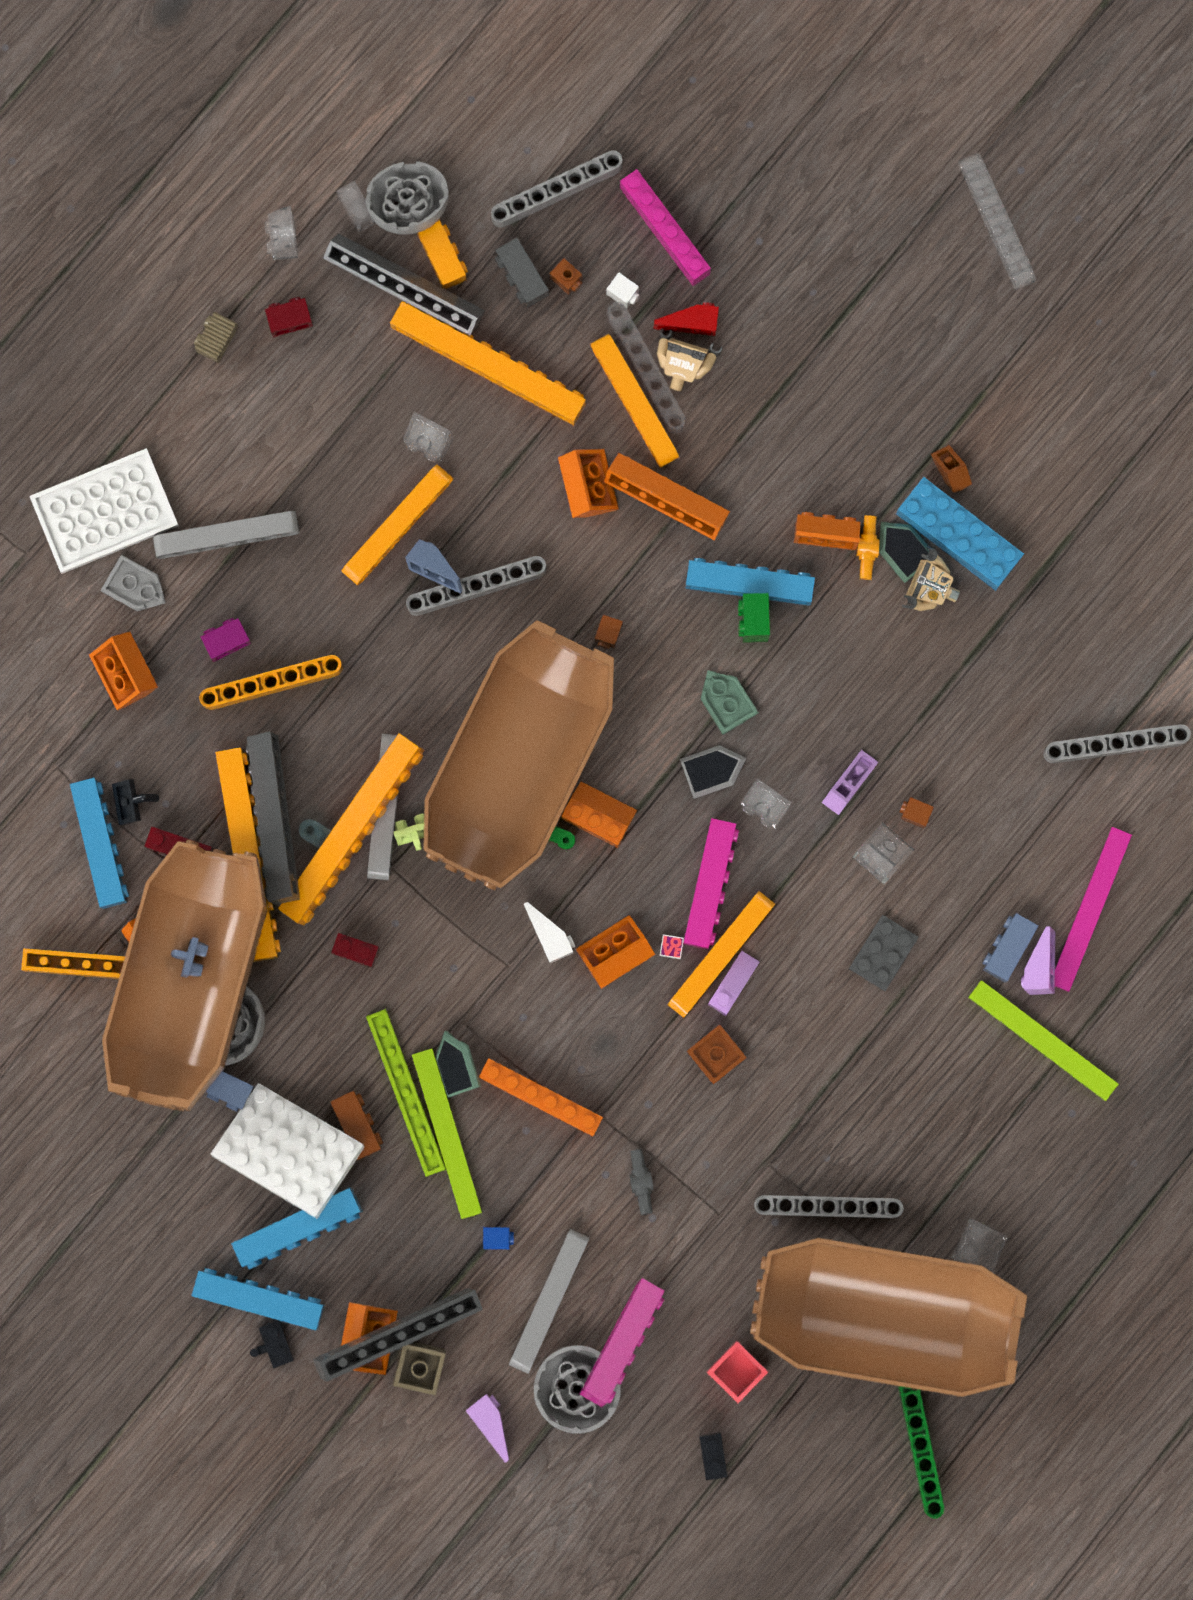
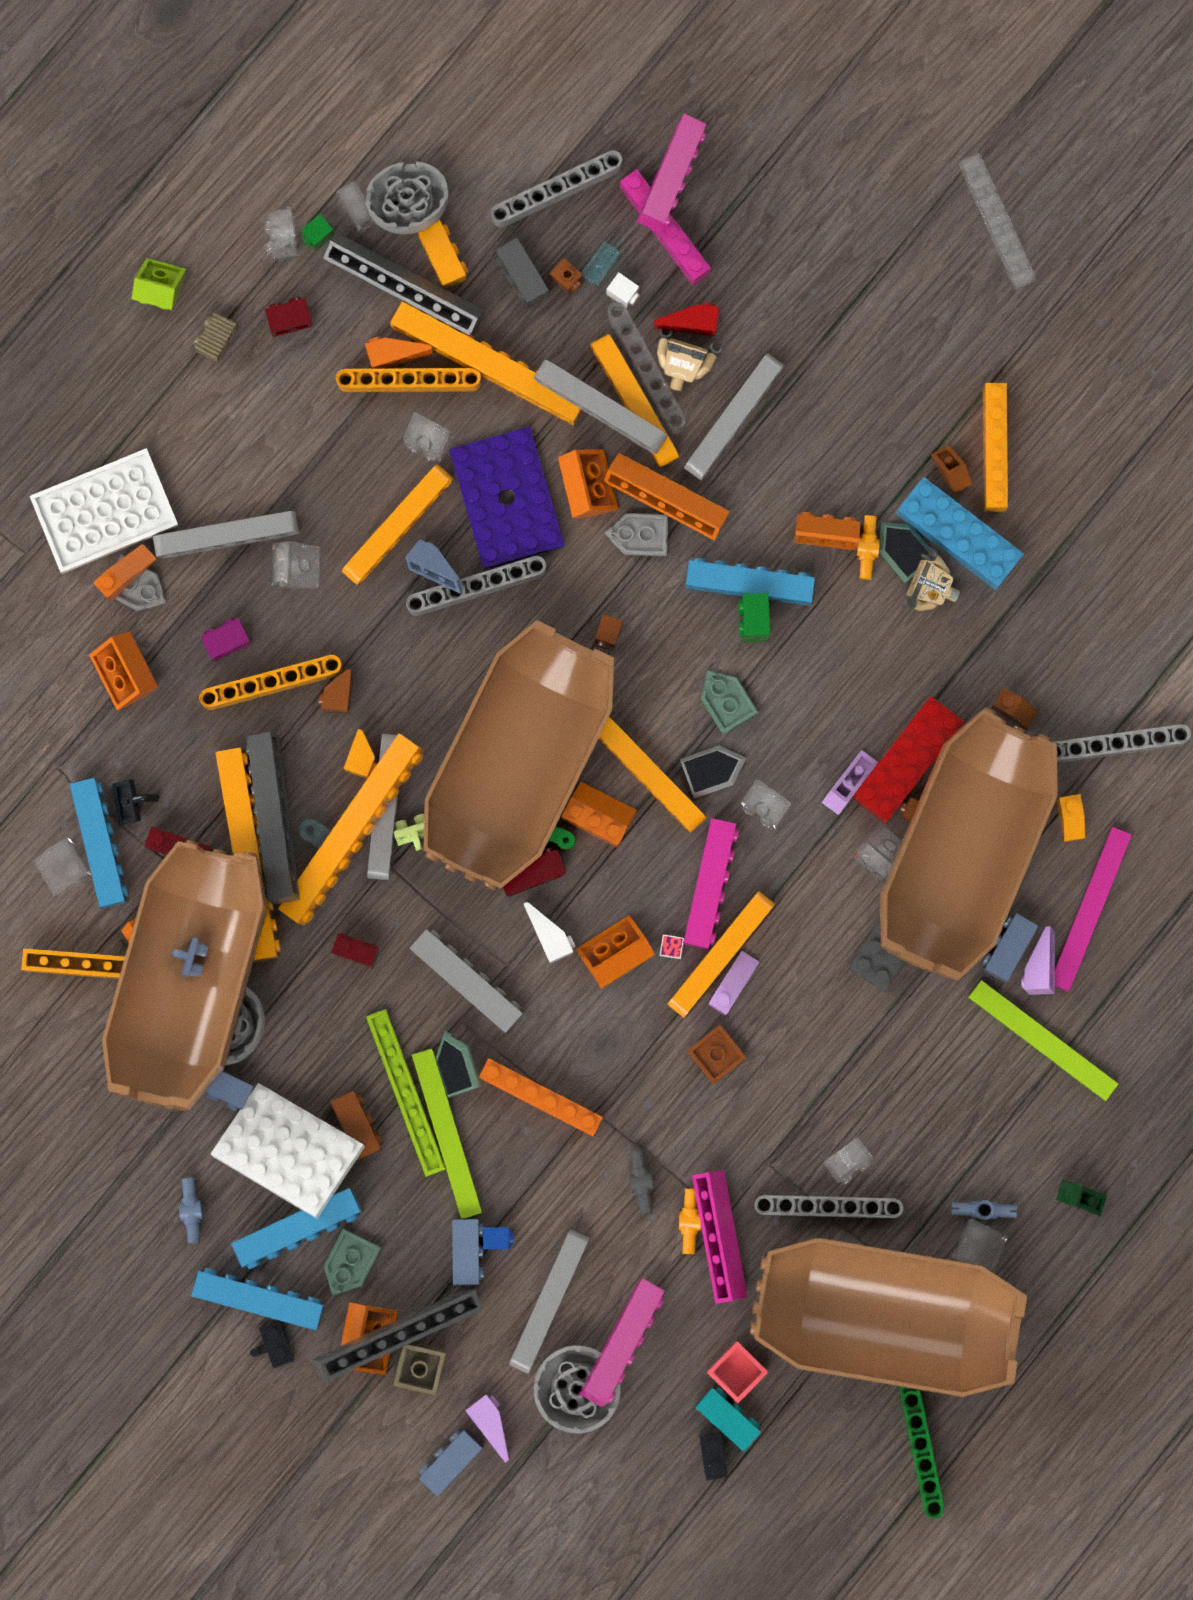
none -> clear slope [34,837,92,897]
none -> orange slope [93,544,157,602]
none -> lime slope [132,258,186,310]
none -> sand blue pin [179,1178,203,1244]
none -> clear slope [271,541,321,589]
none -> green brick [301,214,335,251]
none -> dark orange slope [319,669,353,714]
none -> sand green tile [323,1228,381,1296]
none -> light orange beam [336,368,481,392]
none -> light orange slope [344,729,377,779]
none -> orange slope [365,337,433,369]
none -> light grey brick [409,929,523,1034]
none -> sand blue brick [419,1430,483,1497]
none -> dark purple plate [449,426,565,570]
none -> sand blue brick [452,1219,484,1285]
none -> dark red brick [503,848,566,898]
none -> light grey beam [533,360,667,454]
none -> clear light blue plate [581,241,621,288]
none -> light orange beam [599,717,706,833]
none -> light grey tile [604,513,668,556]
none -> dark pink brick [636,113,706,233]
none -> light orange pin [679,1188,701,1254]
none -> light grey beam [684,353,785,480]
none -> dark pink brick [692,1170,748,1304]
none -> teal brick [695,1387,761,1452]
none -> clear brick [823,1137,873,1184]
none -> red brick [852,696,964,824]
none -> medium nougat cylinder [880,708,1058,981]
none -> sand blue pin [951,1200,1017,1220]
none -> light orange brick [983,383,1008,512]
none -> dark orange slope [991,687,1038,730]
none -> light orange slope [1056,794,1086,842]
none -> dark green slope [1056,1180,1107,1216]

